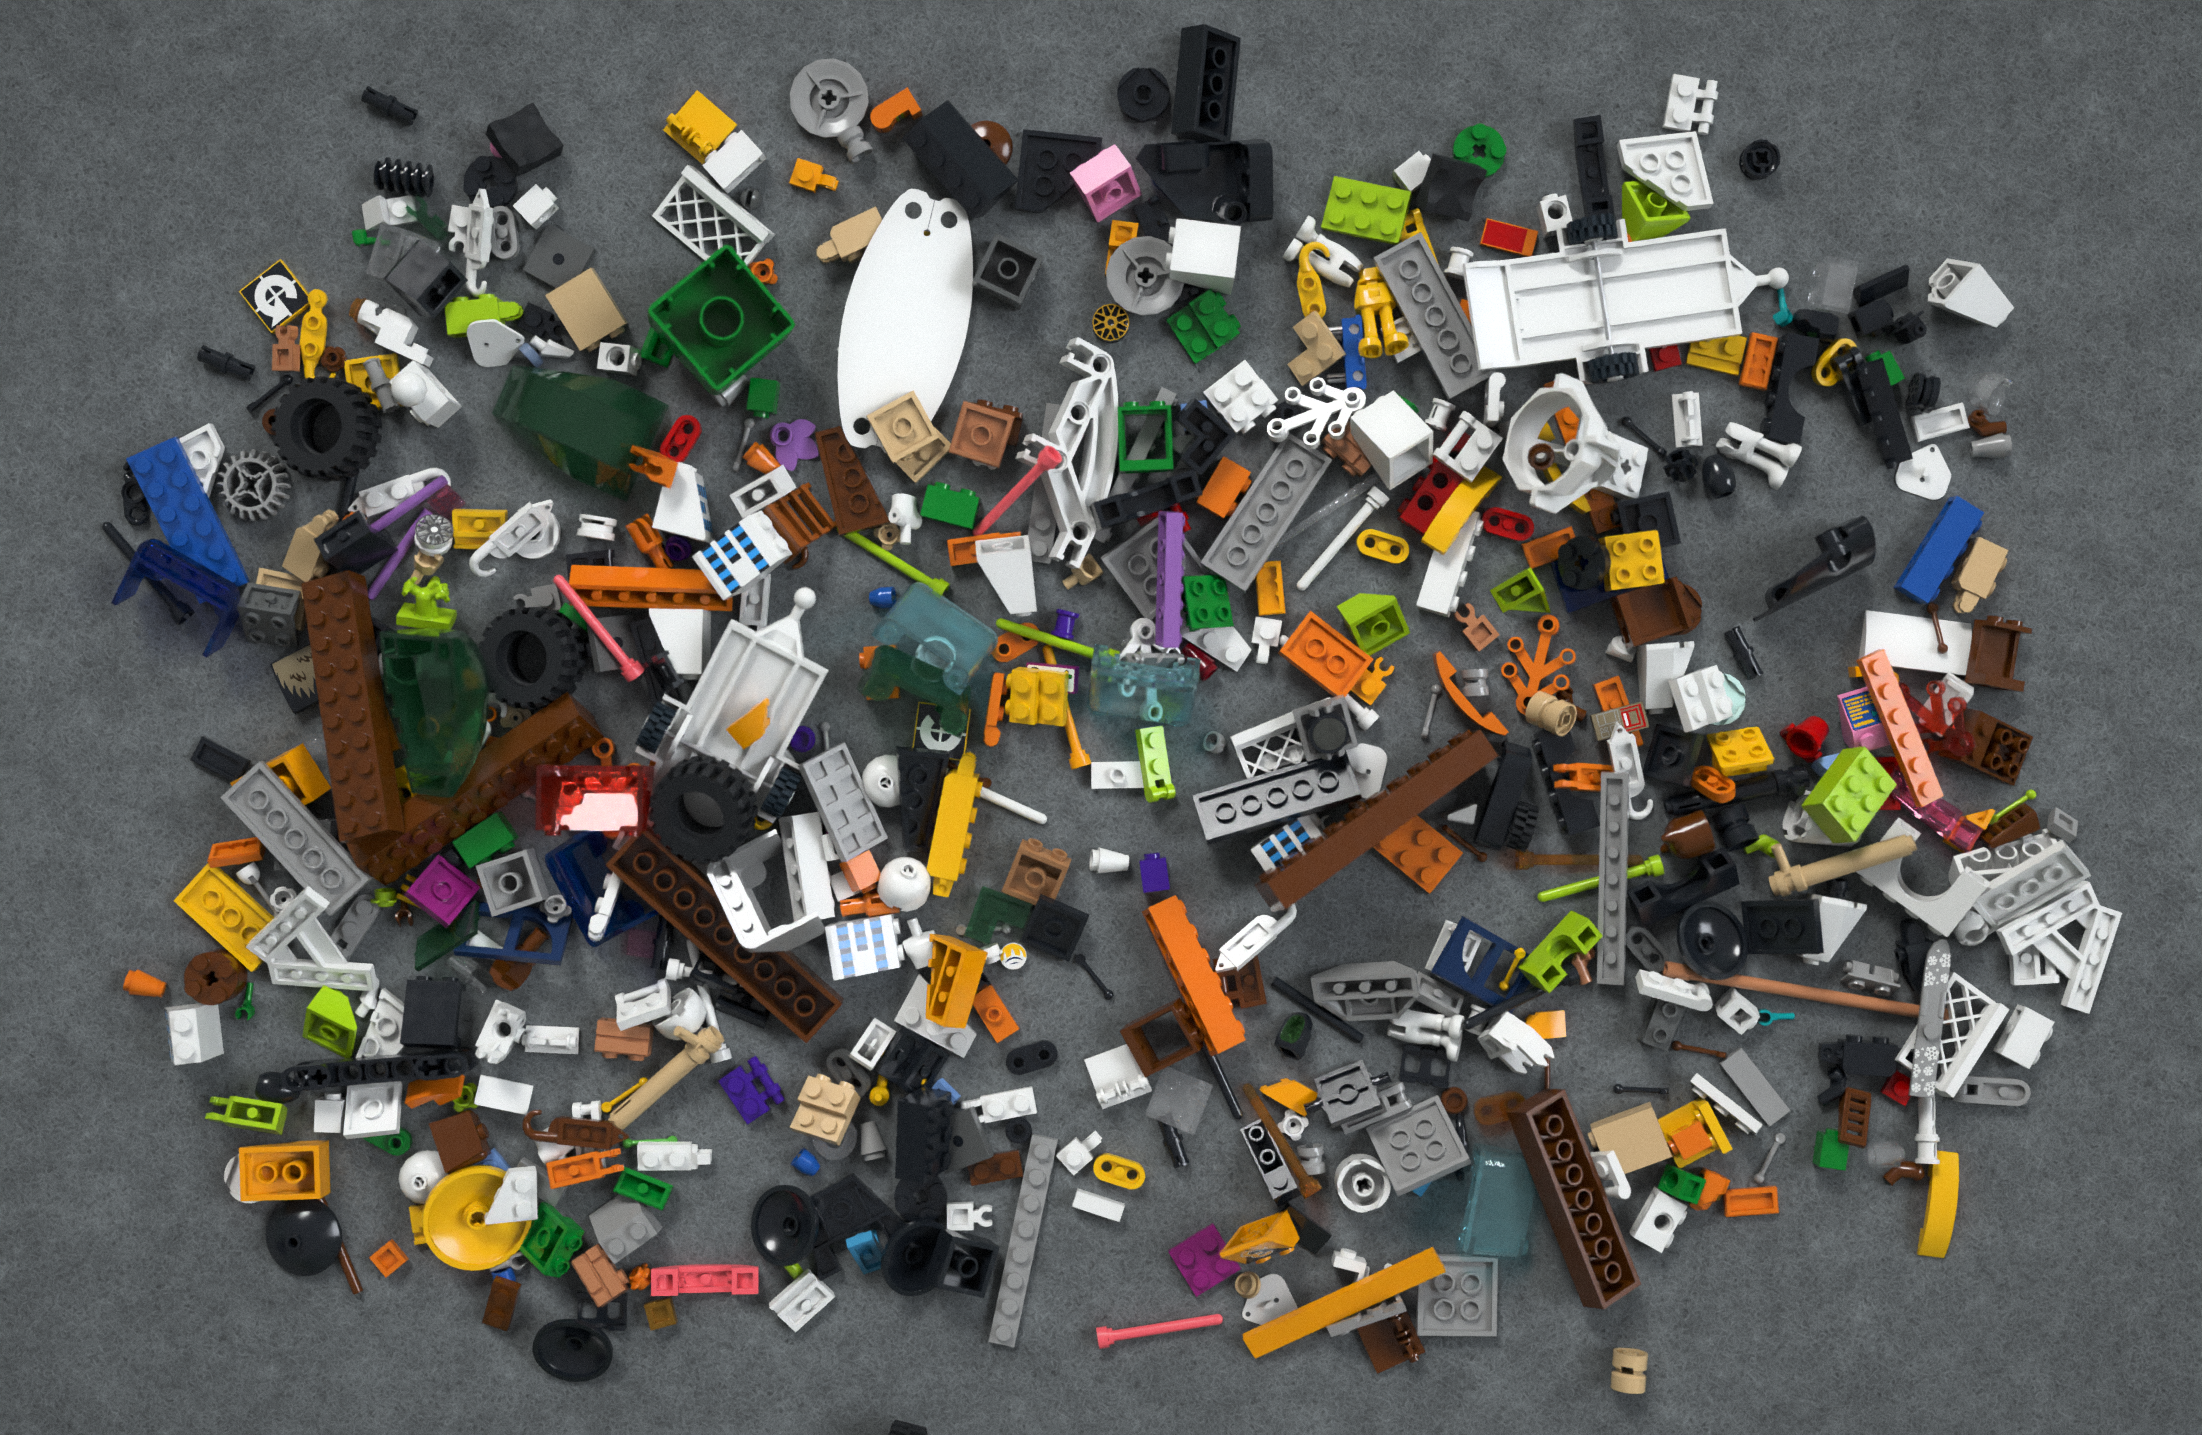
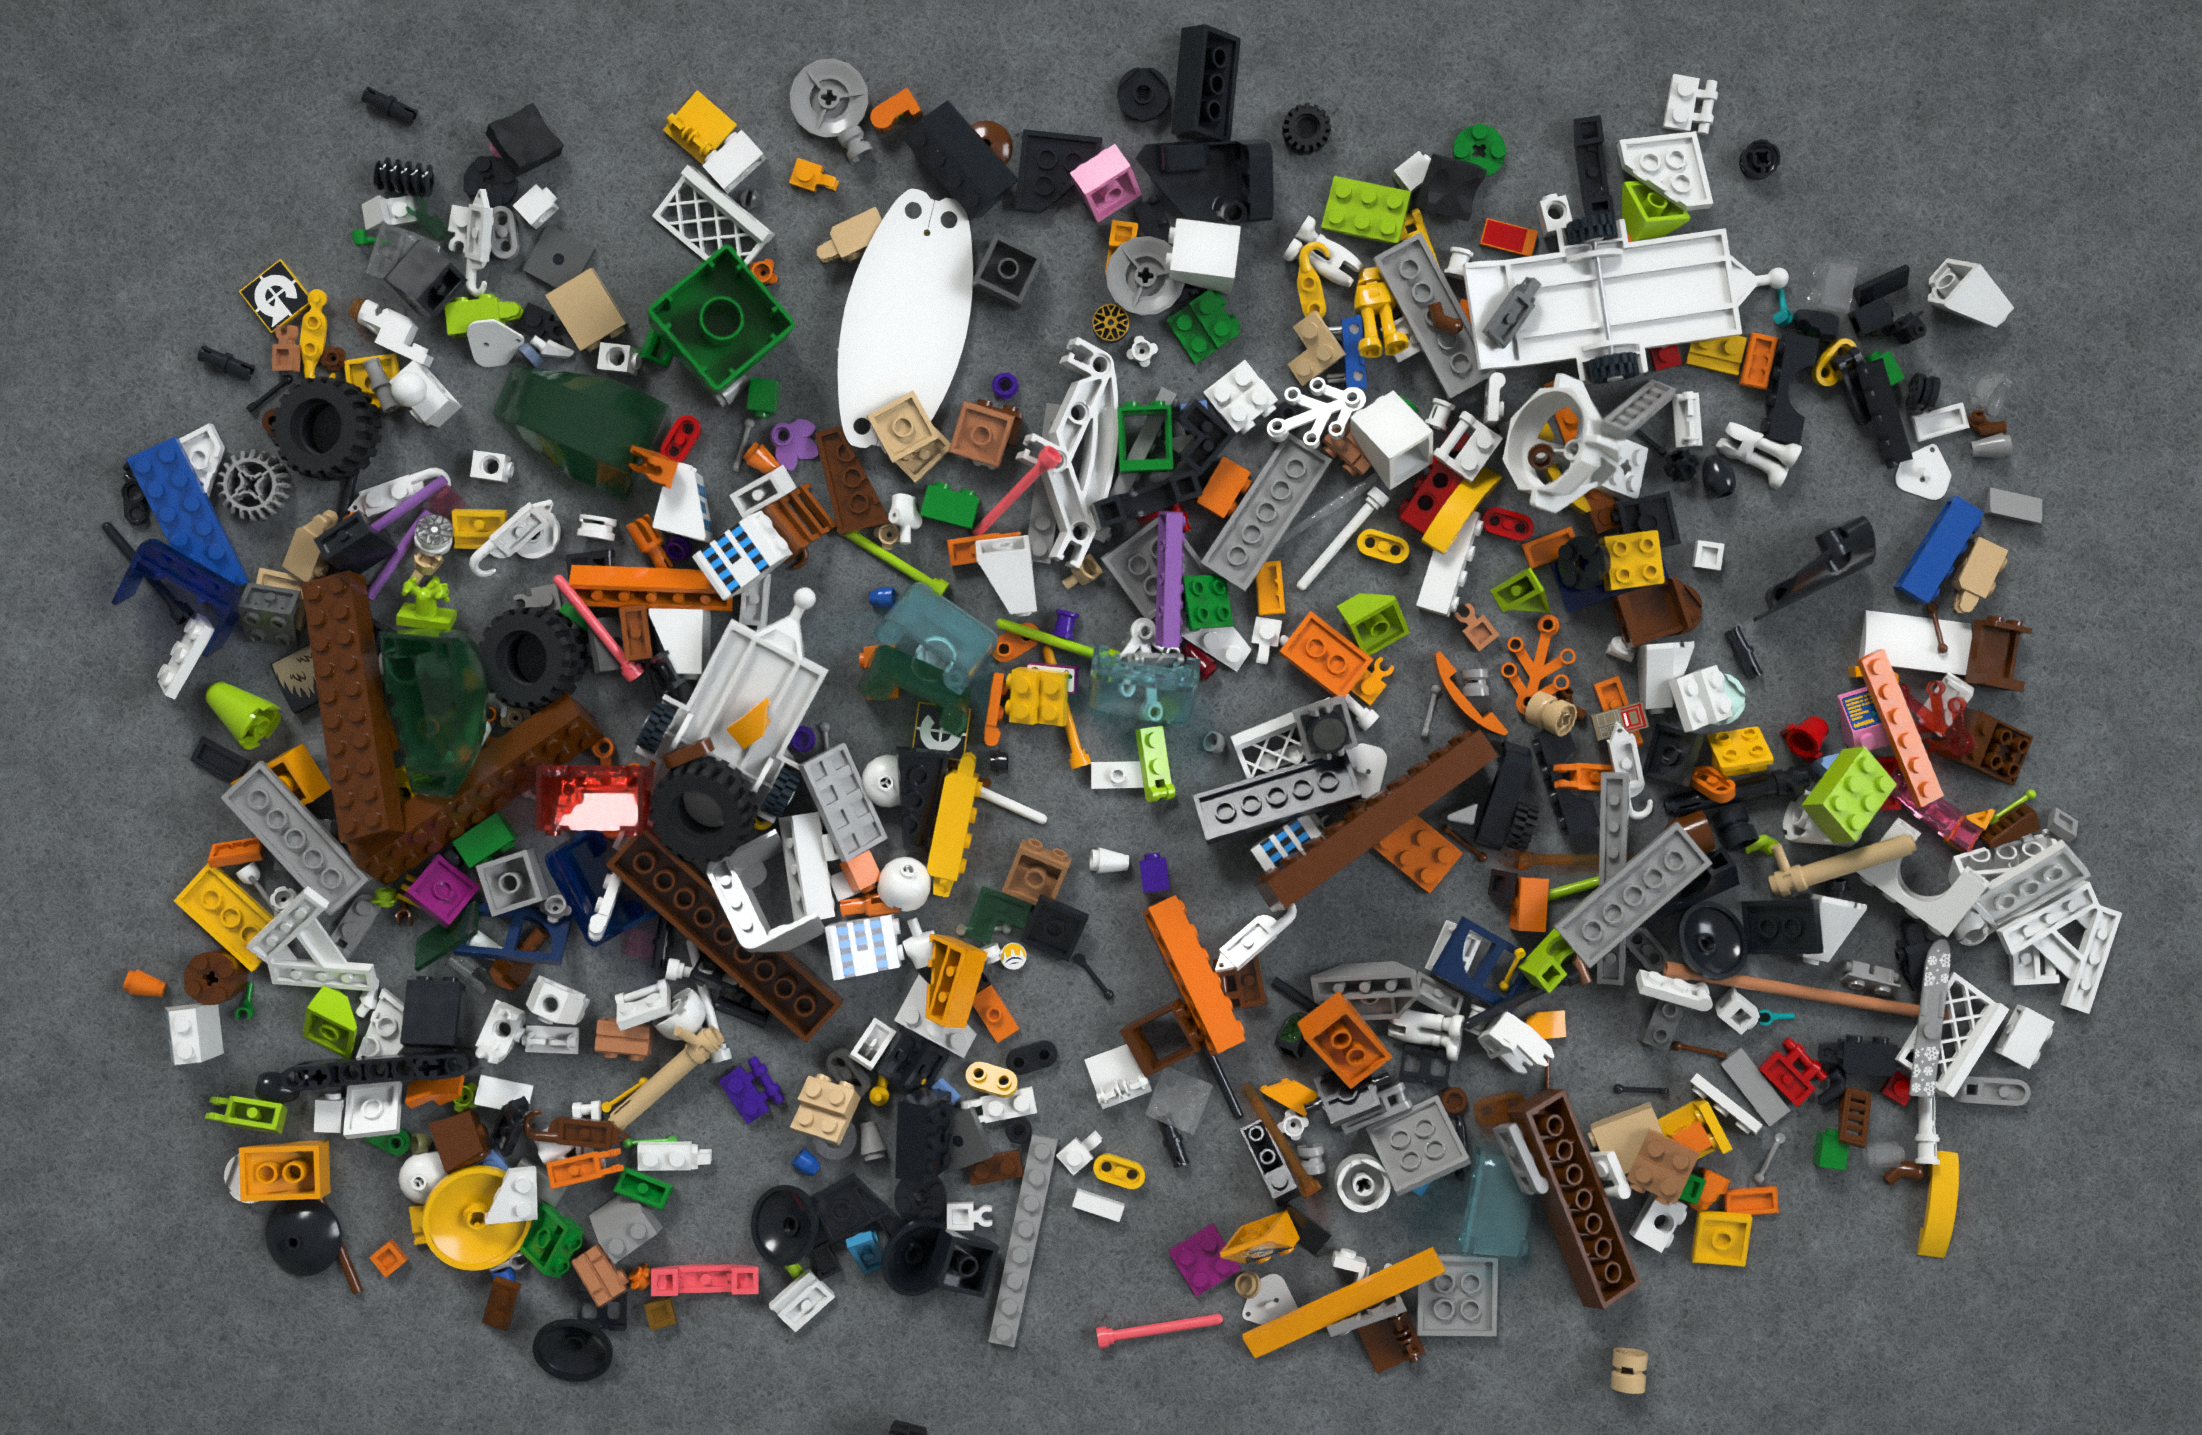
none -> white plate [157,613,215,700]
none -> lime cone [206,681,282,750]
none -> olive hinge [410,1133,433,1155]
none -> white brick [470,450,514,483]
none -> black hinge [491,1096,529,1157]
none -> white piece [526,975,590,1025]
none -> dark orange plate [619,605,653,661]
none -> reddish brown beam [662,736,715,769]
none -> yellow plate [966,1062,1018,1098]
none -> black plate [990,750,1008,776]
none -> dark purple plate [992,373,1018,399]
none -> white plate [1126,336,1158,367]
none -> black tyre [1282,103,1331,155]
none -> orange slope [1297,991,1393,1089]
none -> reddish brown arm [1428,302,1463,335]
none -> dark grey hinge [1482,277,1542,349]
none -> black plate [1488,869,1518,900]
none -> light grey plate [1493,1123,1549,1195]
none -> orange hinge [1509,876,1549,932]
none -> light grey plate [1553,822,1712,968]
none -> light grey plate [1599,379,1677,441]
none -> medium nougat plate [1626,1129,1700,1206]
none -> yellow tile [1691,1210,1753,1267]
none -> white plate [1692,540,1724,571]
none -> red plate [1758,1037,1827,1107]
none -> light grey slope [1984,488,2042,525]

